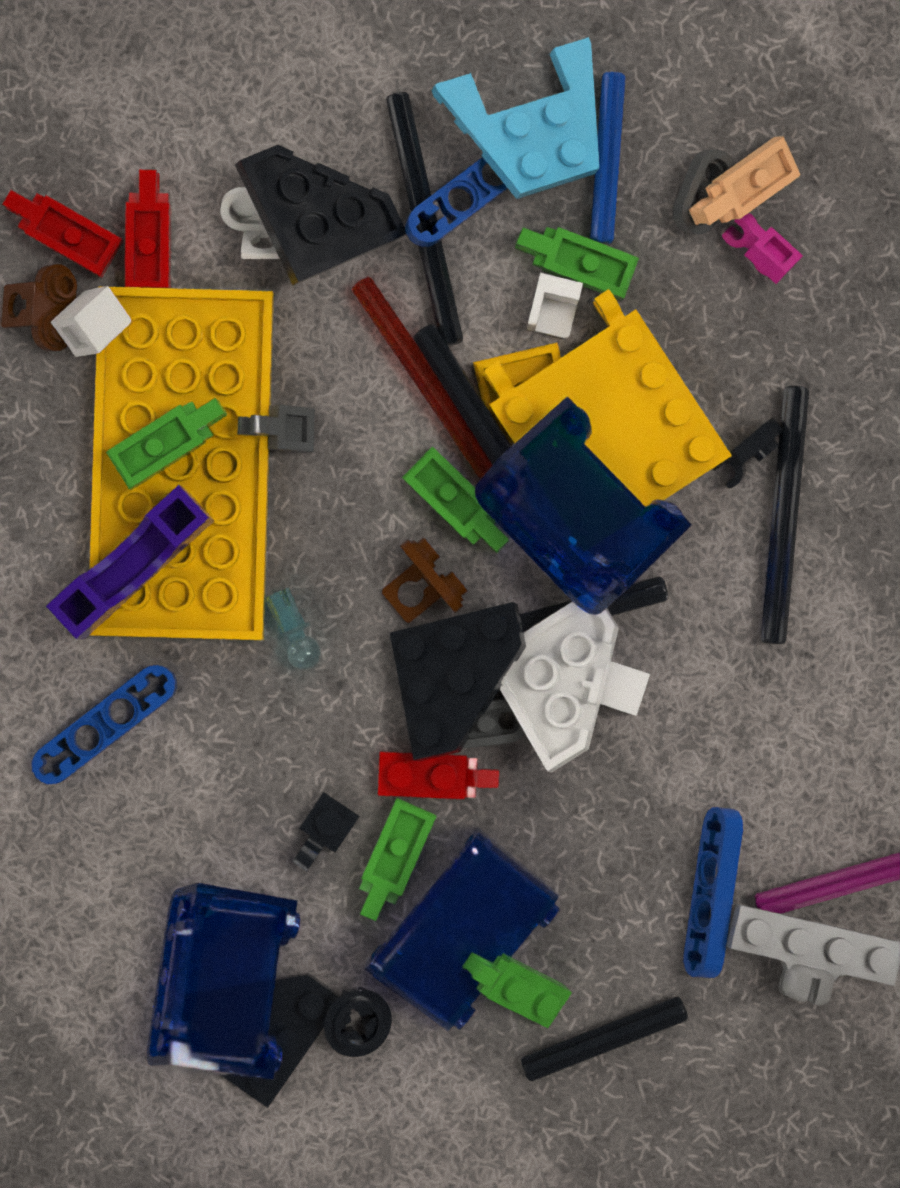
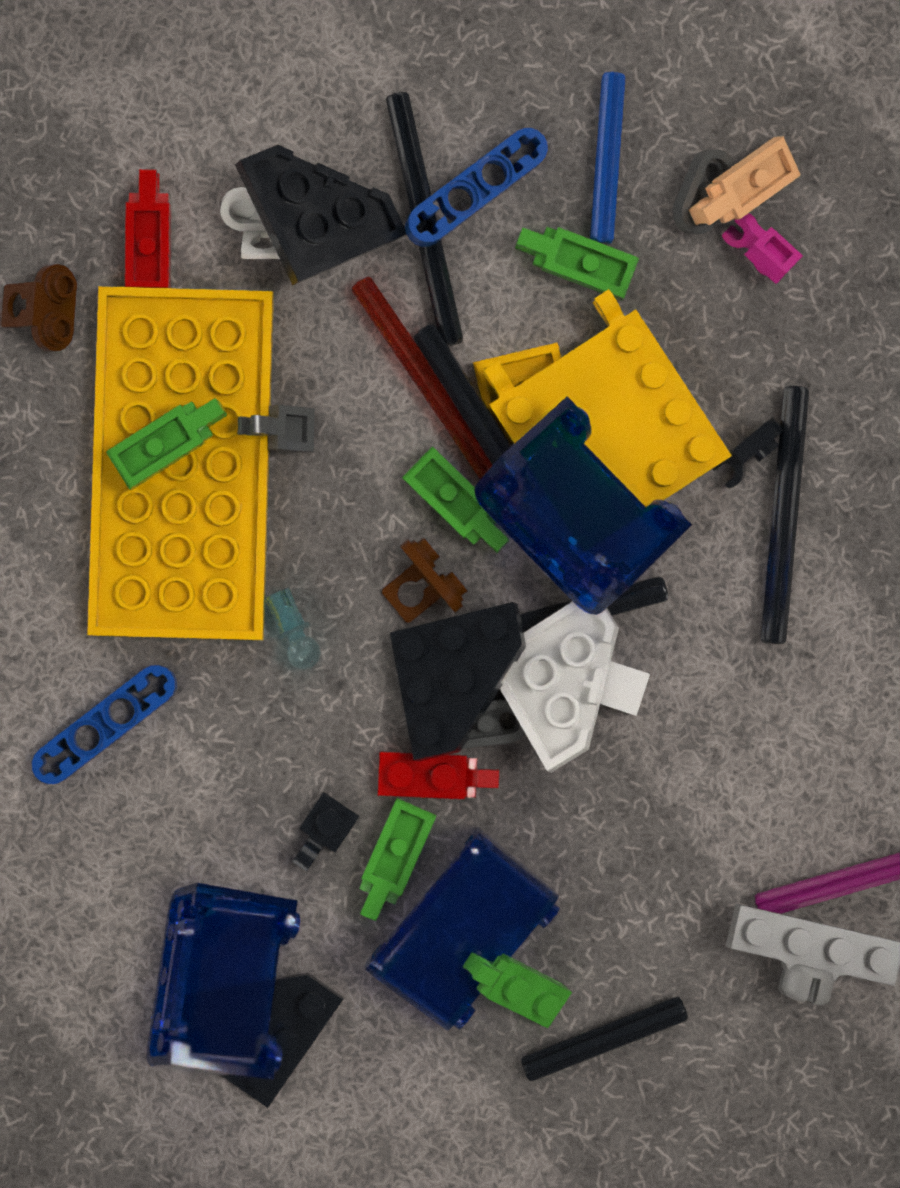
red hinge [2,190,123,278] -> none
dark purple arch [46,485,214,640] -> none
white panel [51,286,131,357] -> none
black gear [322,986,392,1057] -> none
medium azure wing [431,37,600,199] -> none
white panel [526,273,583,339] -> none
blue beam [683,807,743,978] -> none

